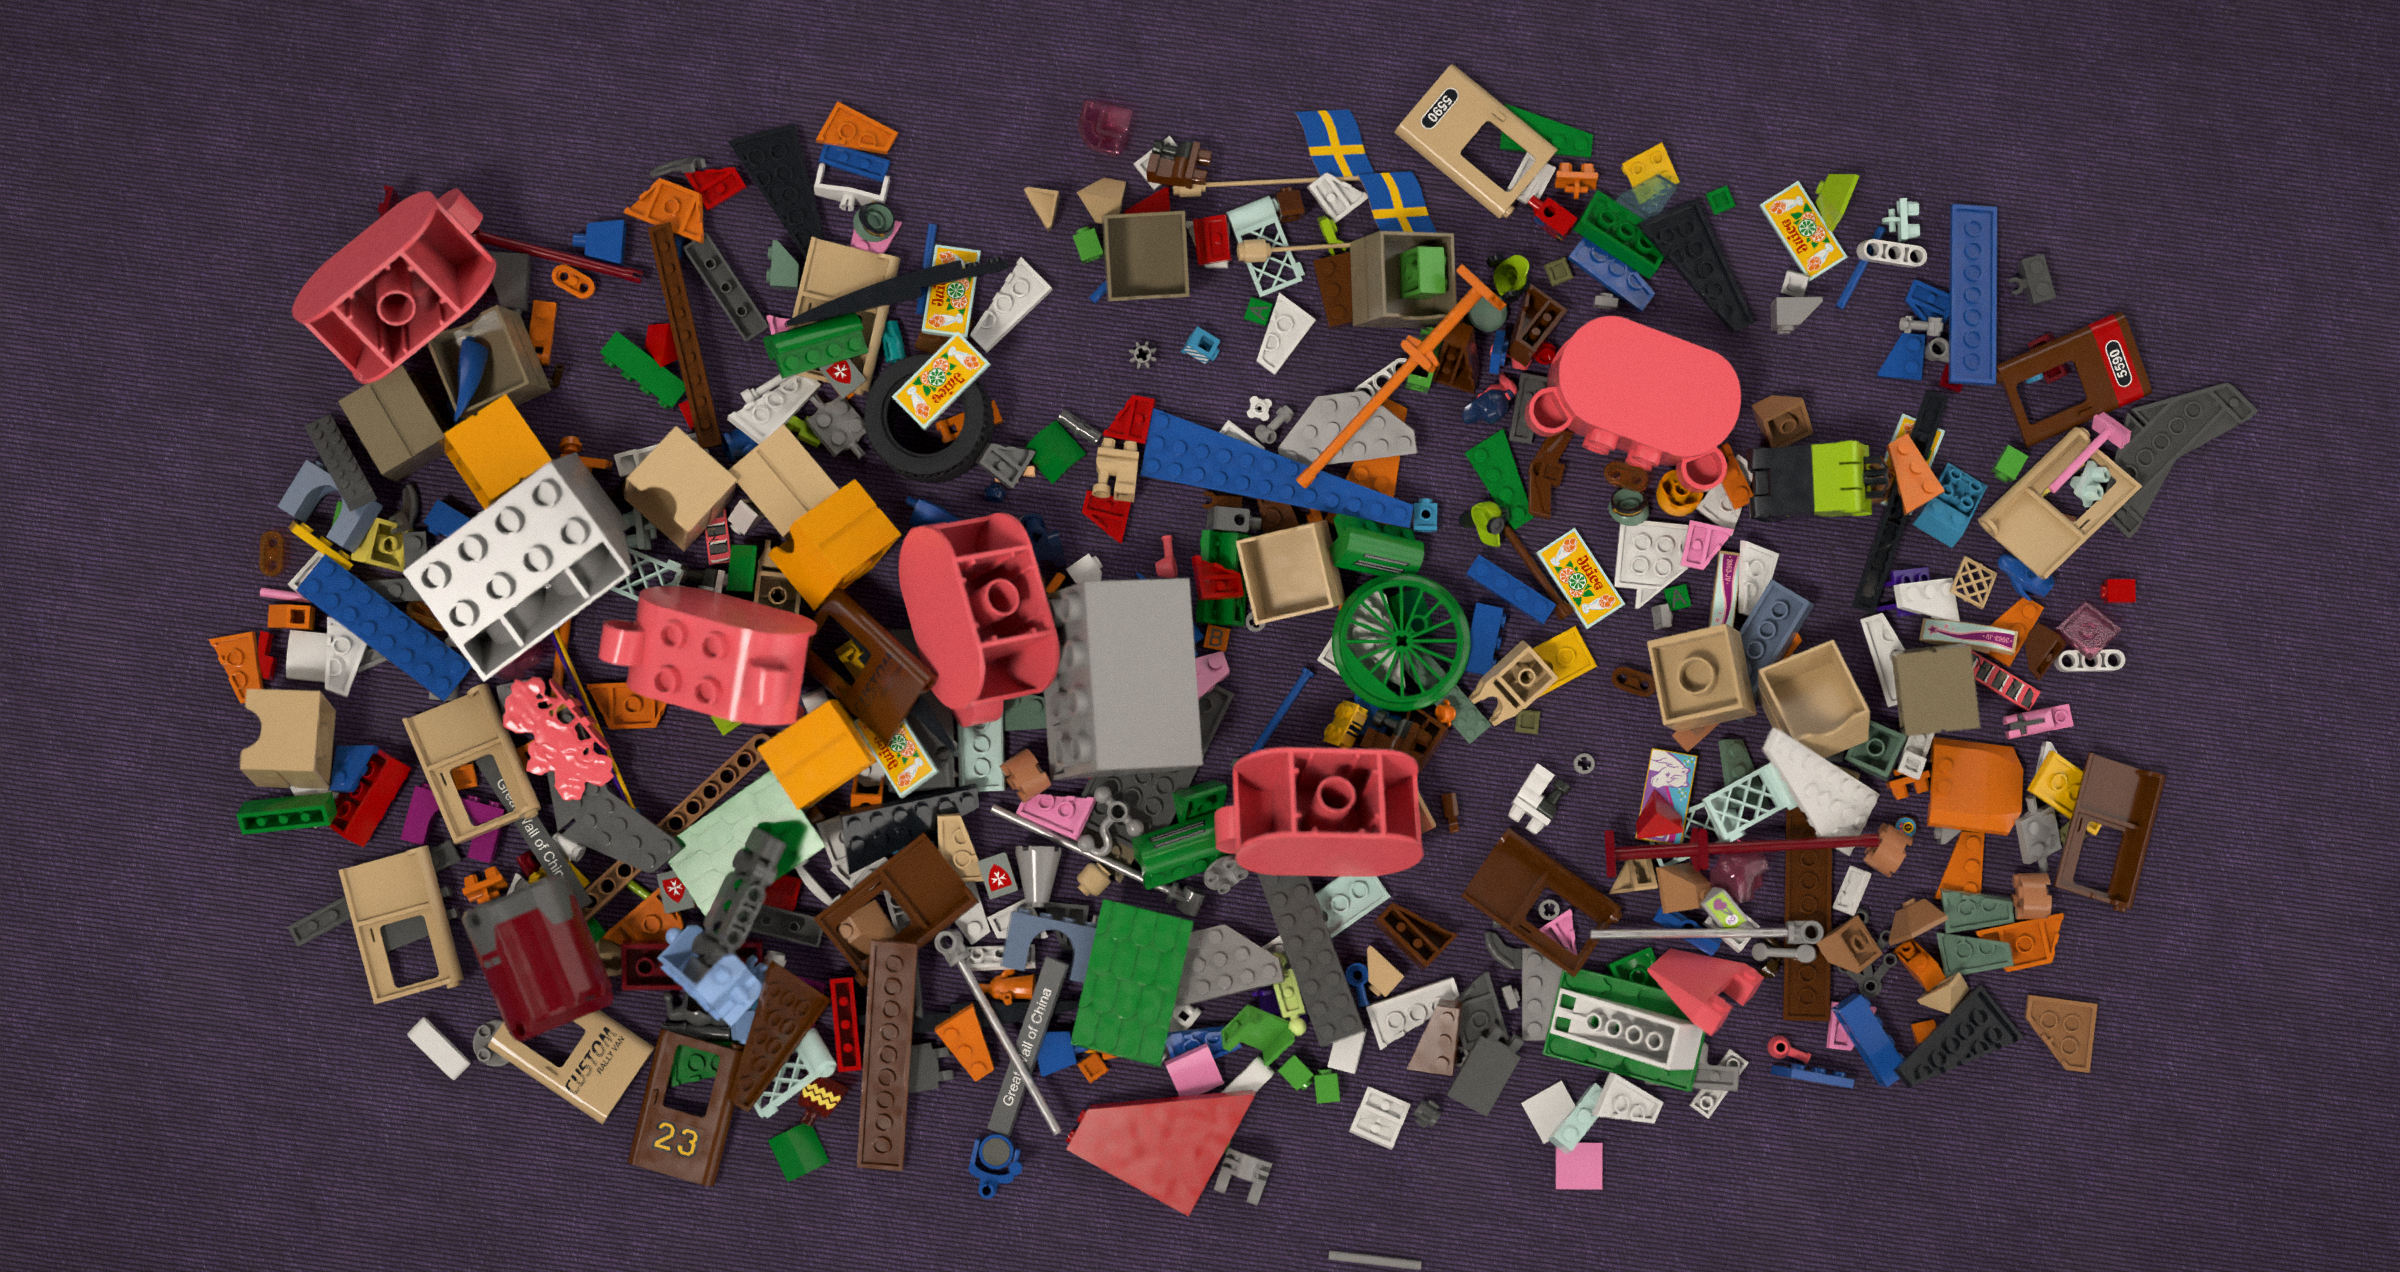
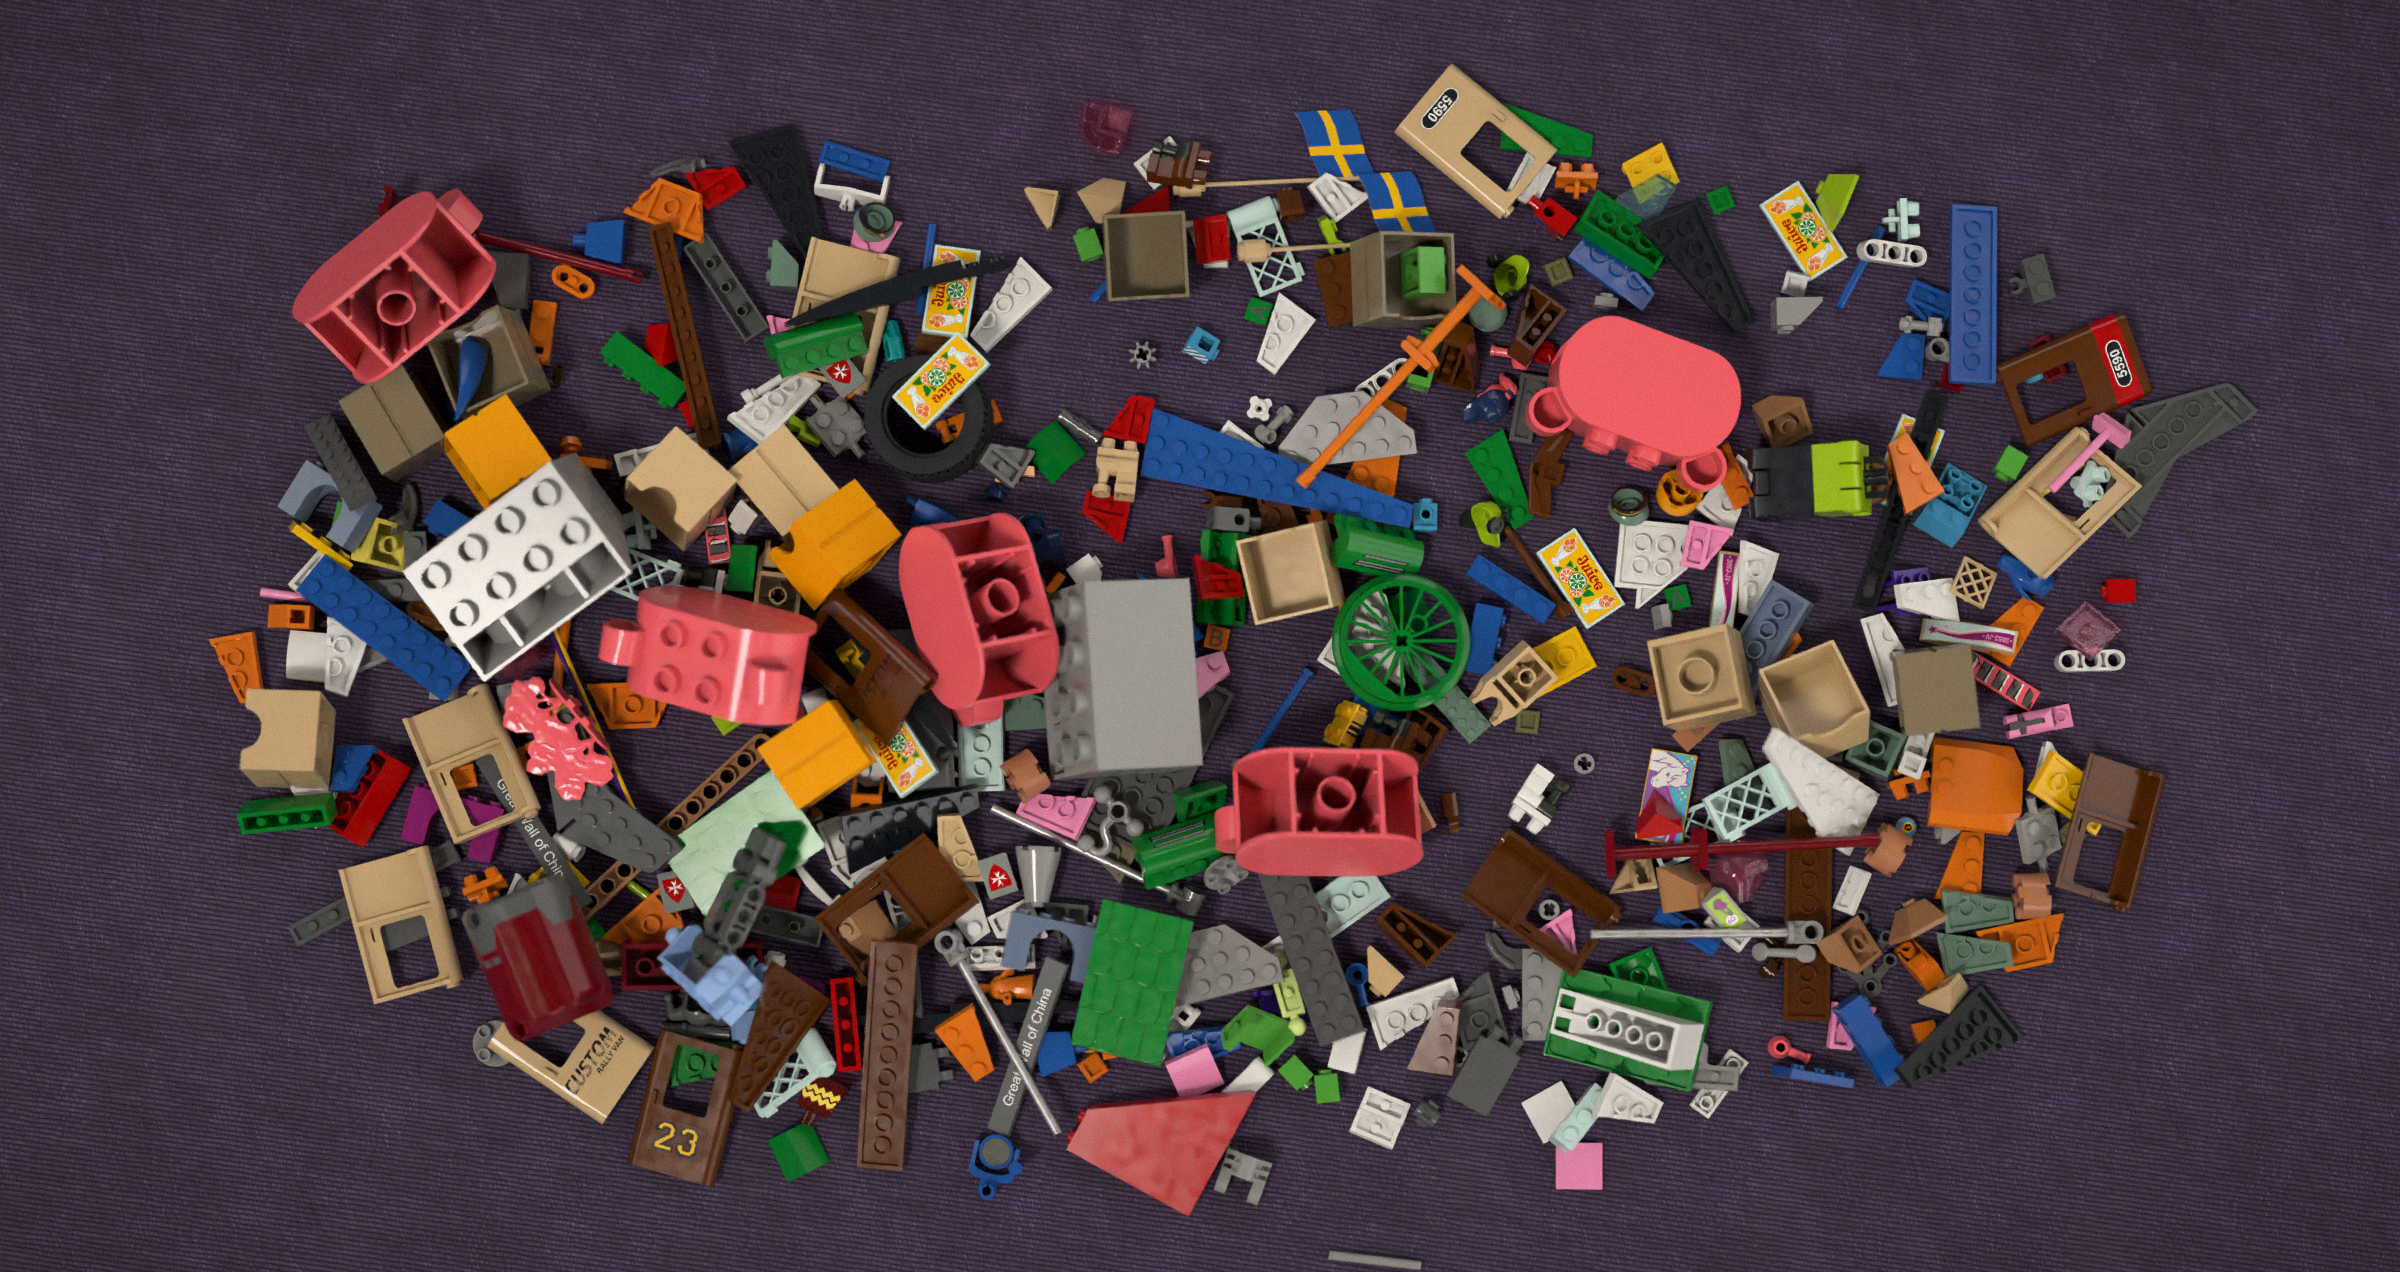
red slope [258,631,278,681] -> none
clear orange plate [259,531,285,577] -> none
white beam [407,1017,471,1080] -> none
dark red plate [516,851,542,878] -> none
orange wing [816,101,898,154] -> none
tan head [1077,862,1111,897] -> none
light grey bush [1246,612,1266,632] -> none
orange plate [1435,699,1456,727] -> none
blue wing [1489,330,1509,374] -> none
clear orange plate [1604,461,1649,492] -> none
coral wedge [1647,948,1764,1036] -> none
medium nougat plate [2024,995,2098,1073] -> none
reddish brown slope [2025,623,2067,681] -> none

